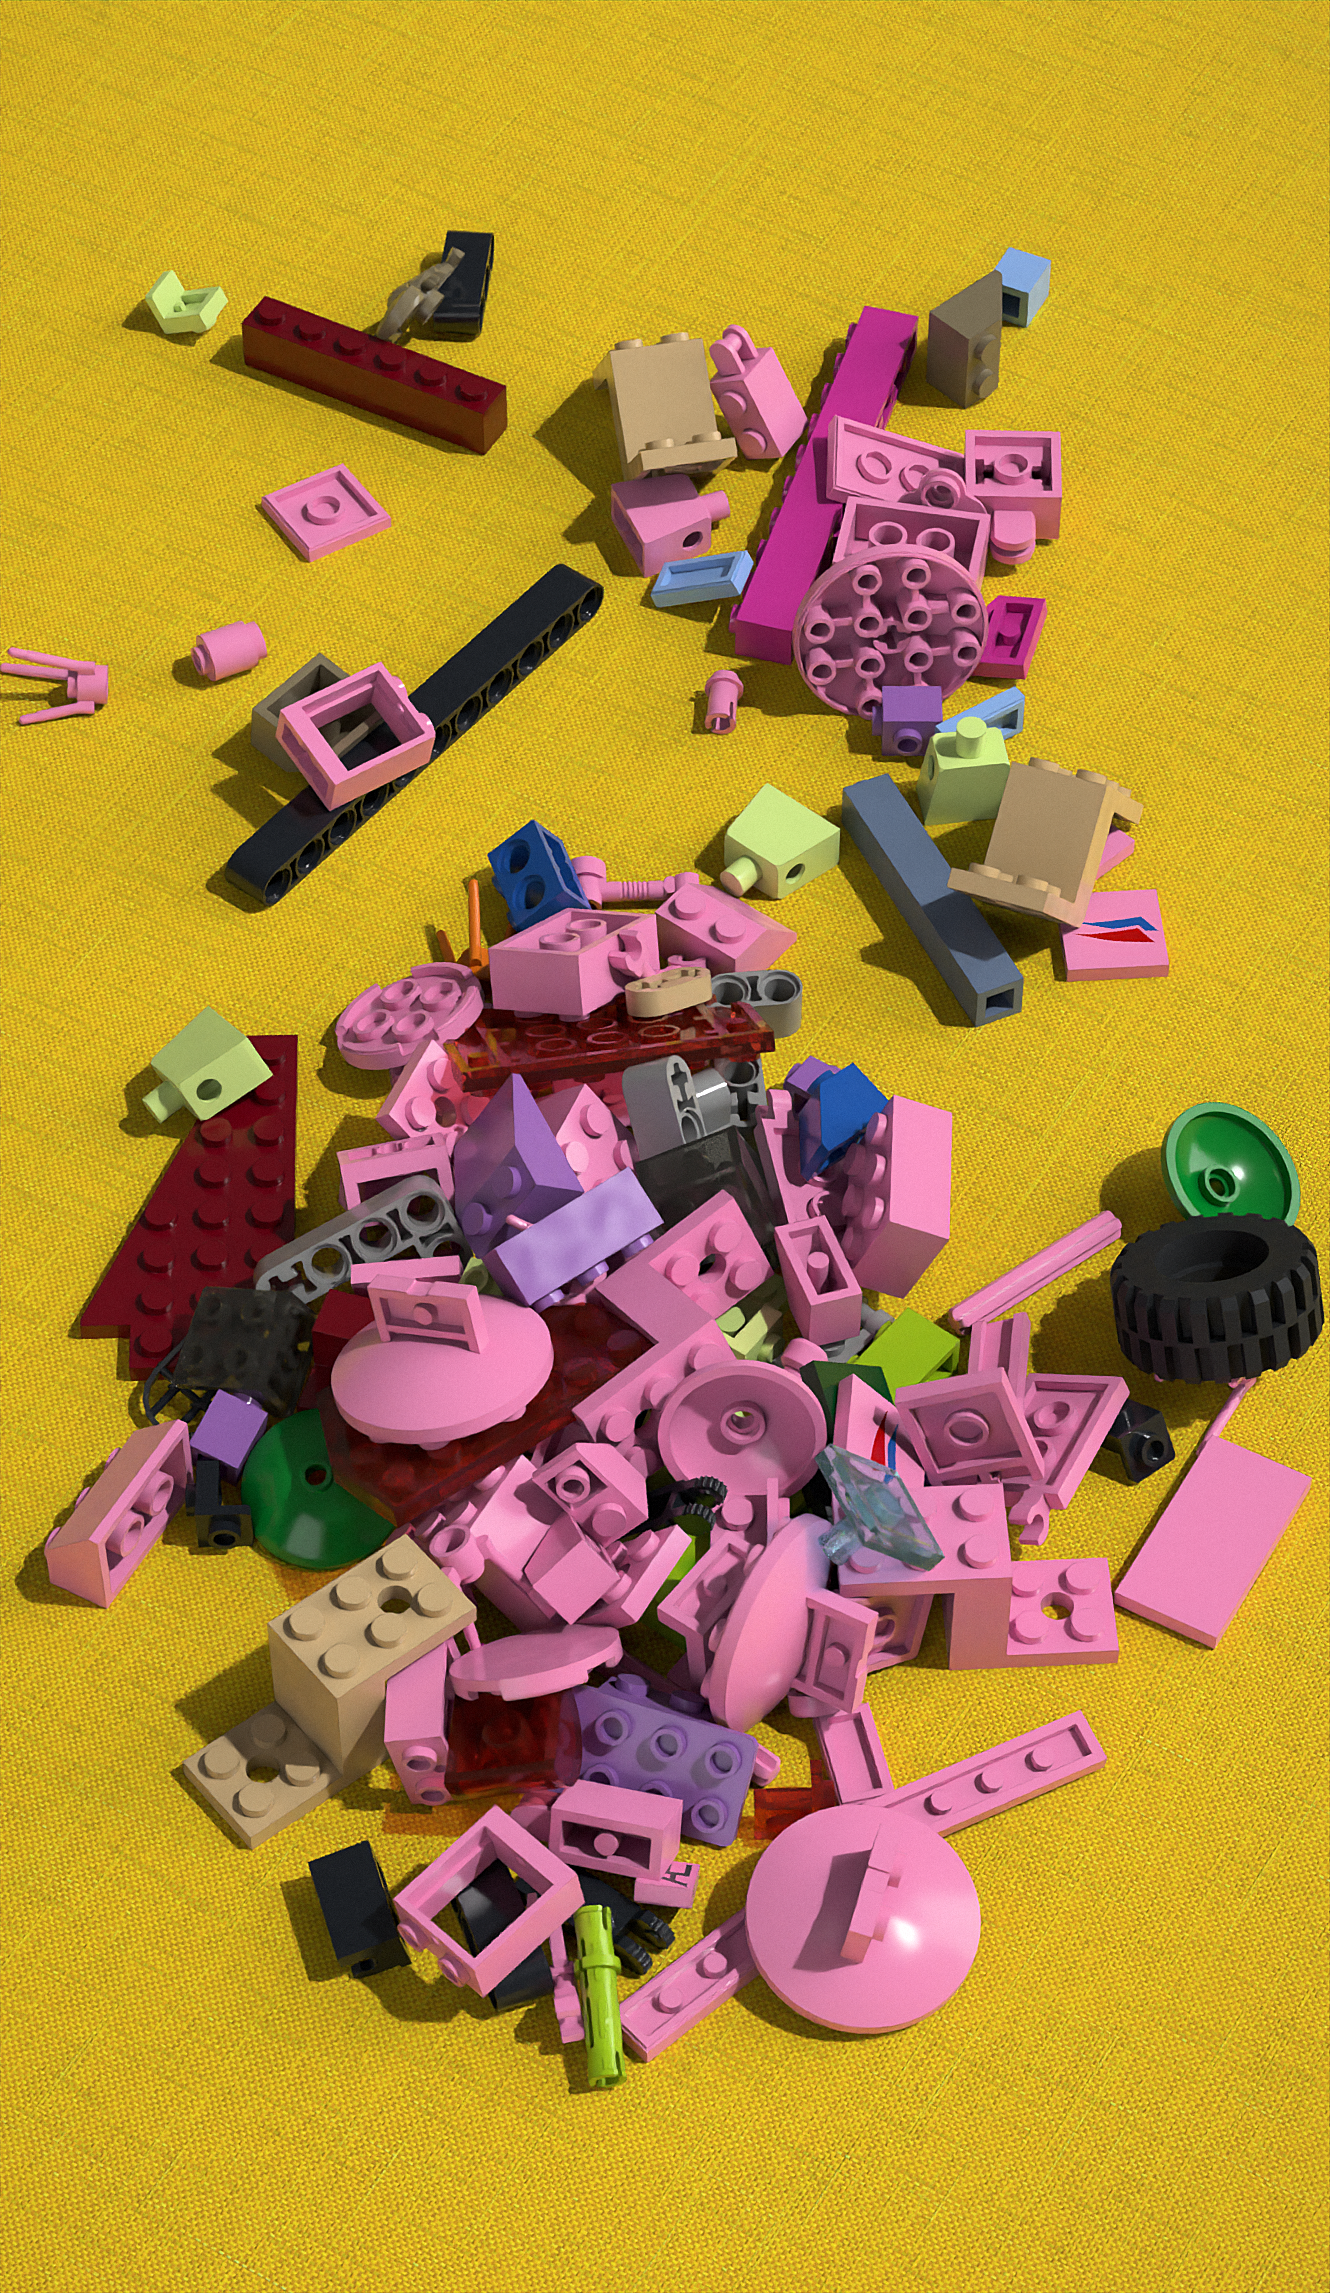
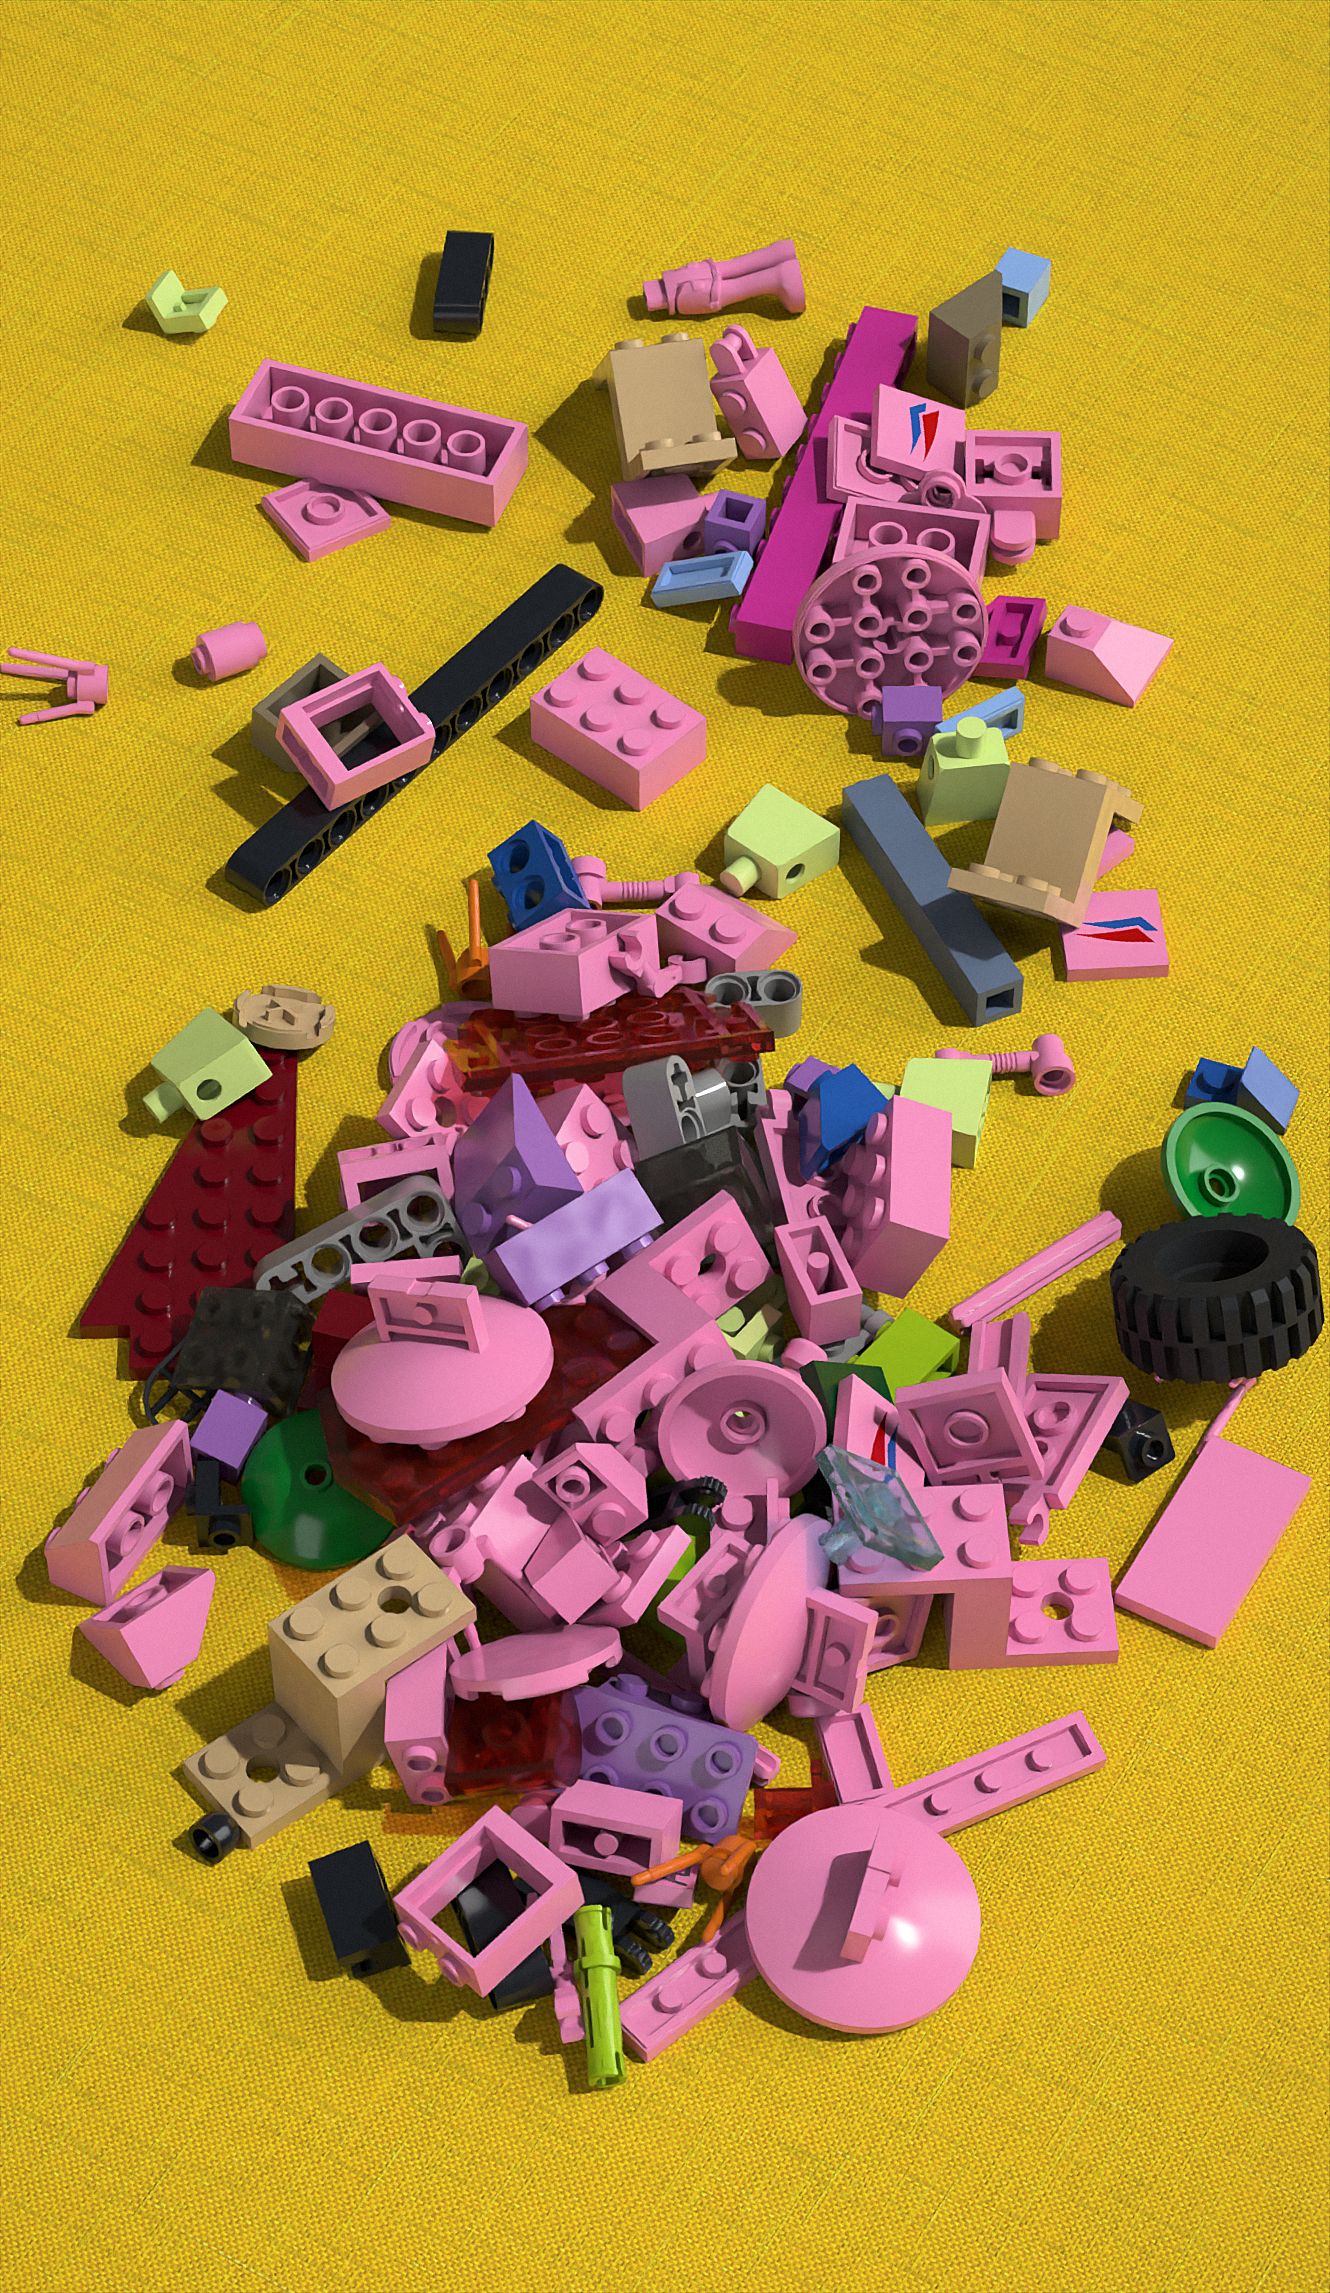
dark red brick [241,296,508,456] -> none
bright pink tile [335,962,485,1070] -> none
dark tan animal [373,247,465,344] -> none
tan beam [625,967,712,1017] -> none
bright pink pin [704,670,744,734] -> none
none -> bright pink slope [78,1565,216,1690]
none -> black hinge [188,1811,240,1863]
none -> bright pink brick [228,358,528,527]
none -> tan tile [232,984,335,1050]
none -> bright pink brick [530,646,706,812]
none -> orange plant [631,1835,758,1943]
none -> bright pink piece [642,238,806,315]
none -> medium lavender brick [704,489,766,569]
none -> bright pink tile [870,384,965,491]
none -> yellowish green torso [872,1058,993,1169]
none -> bright pink brick [935,1034,1076,1096]
none -> bright pink slope [1045,604,1174,708]
none -> blue slope [1184,1046,1300,1136]

